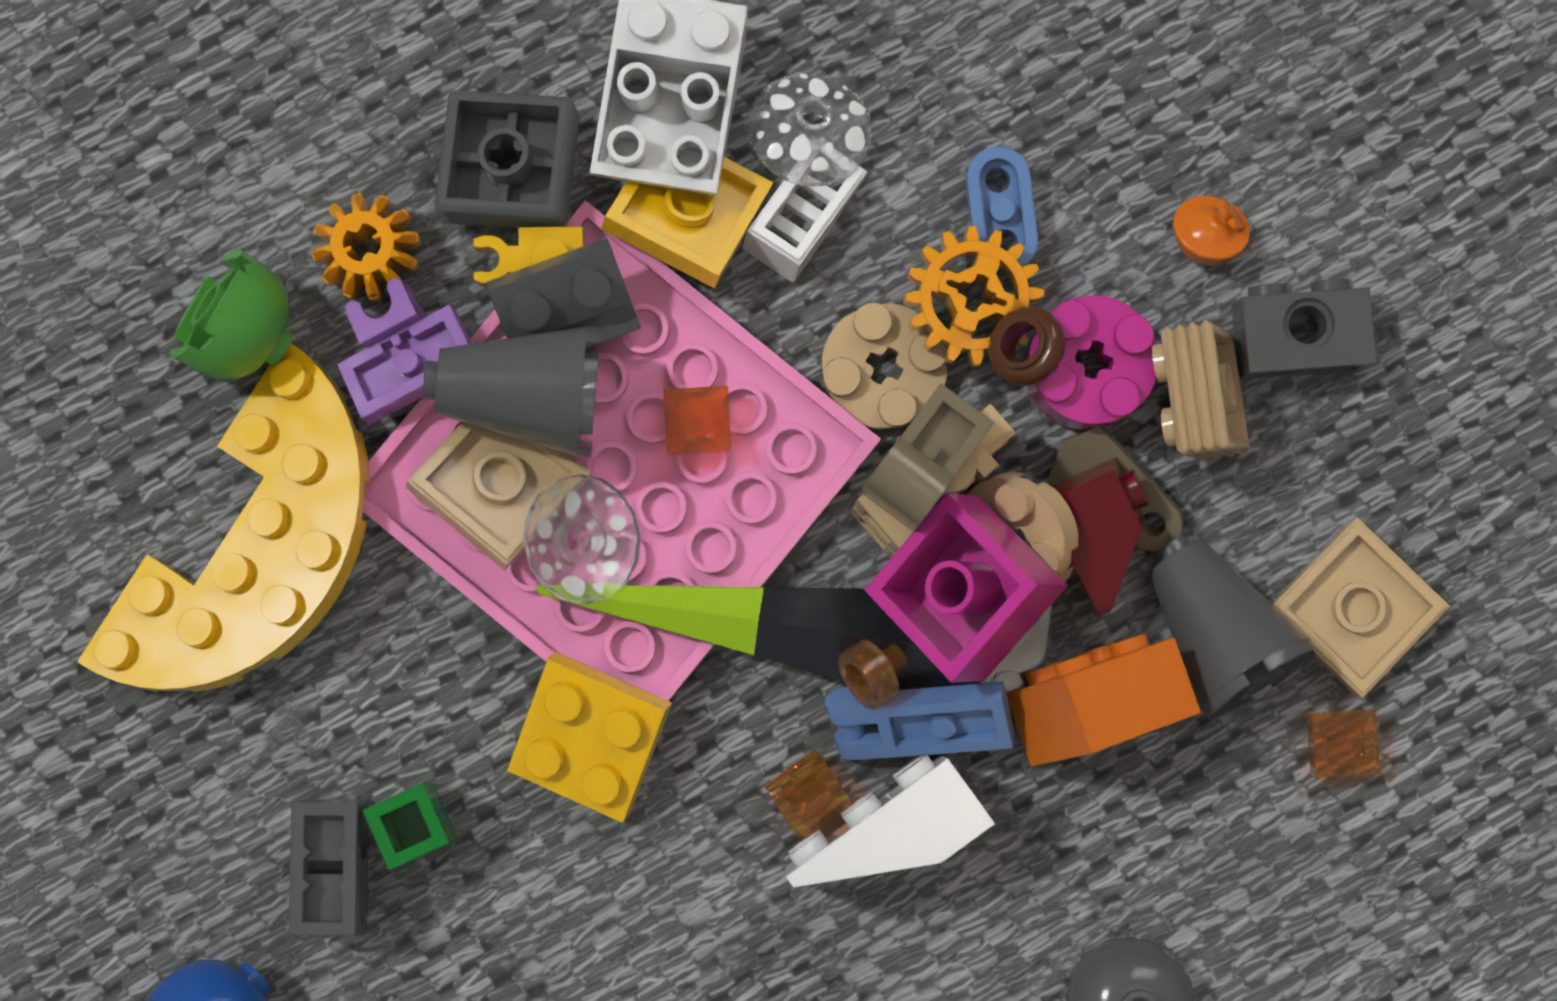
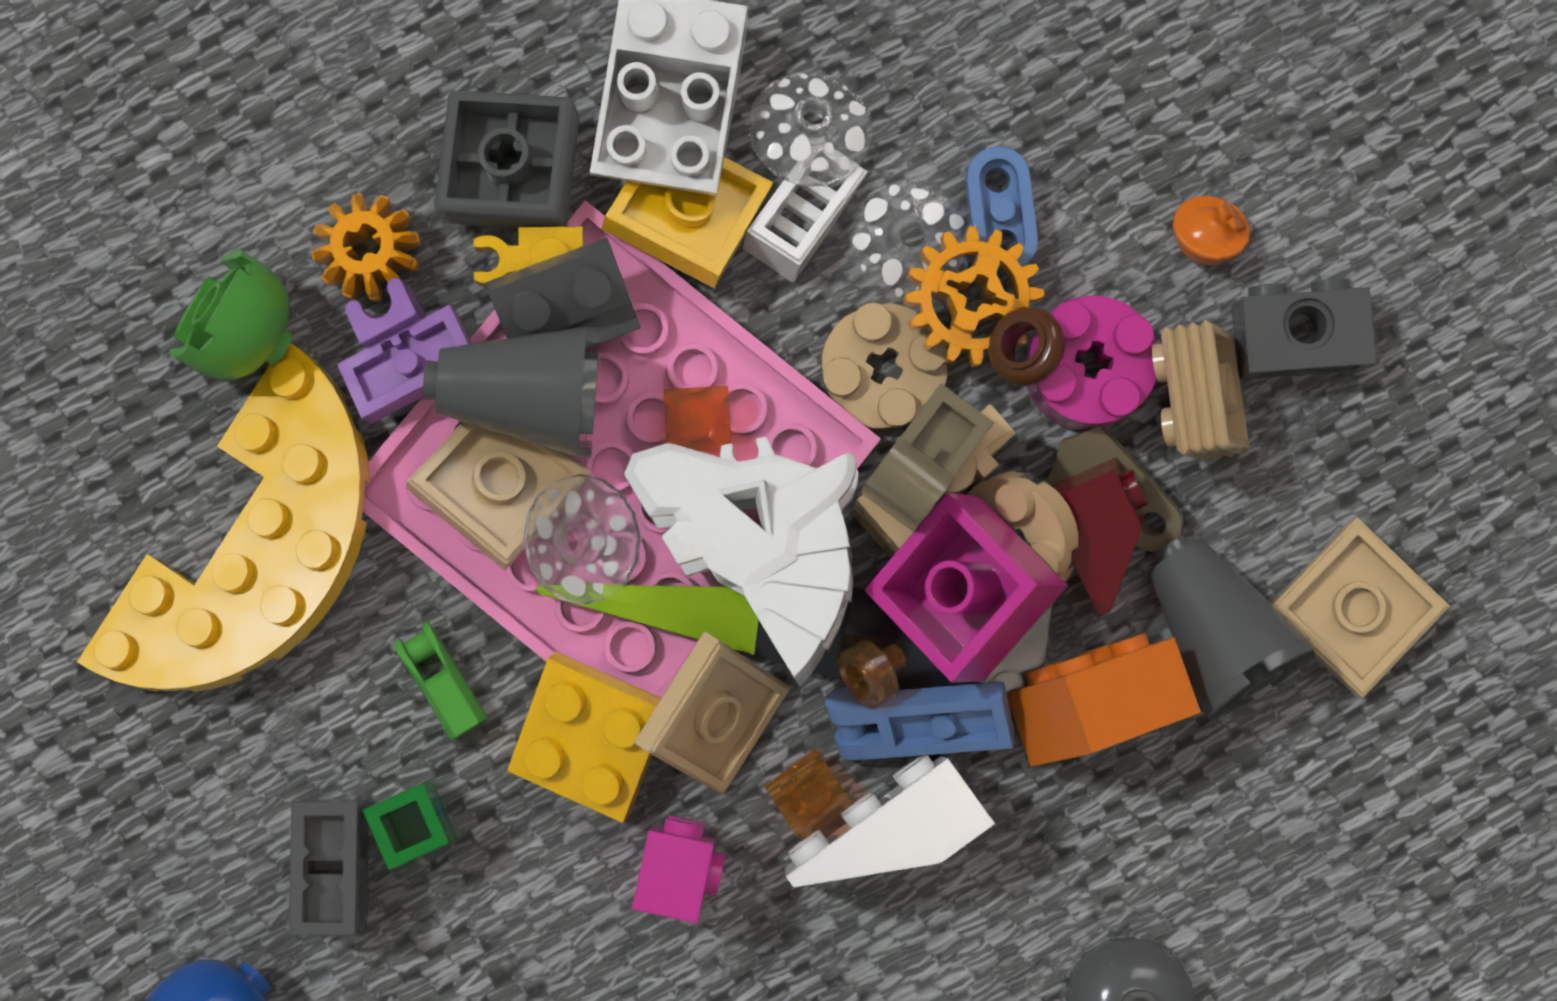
clear orange plate [1306,709,1380,778] -> none
none -> bright green bar [393,621,489,741]
none -> white animal [624,437,859,687]
none -> dark pink brick [632,815,726,923]
none -> tan plate [634,631,791,795]
none -> clear dish [848,178,970,302]

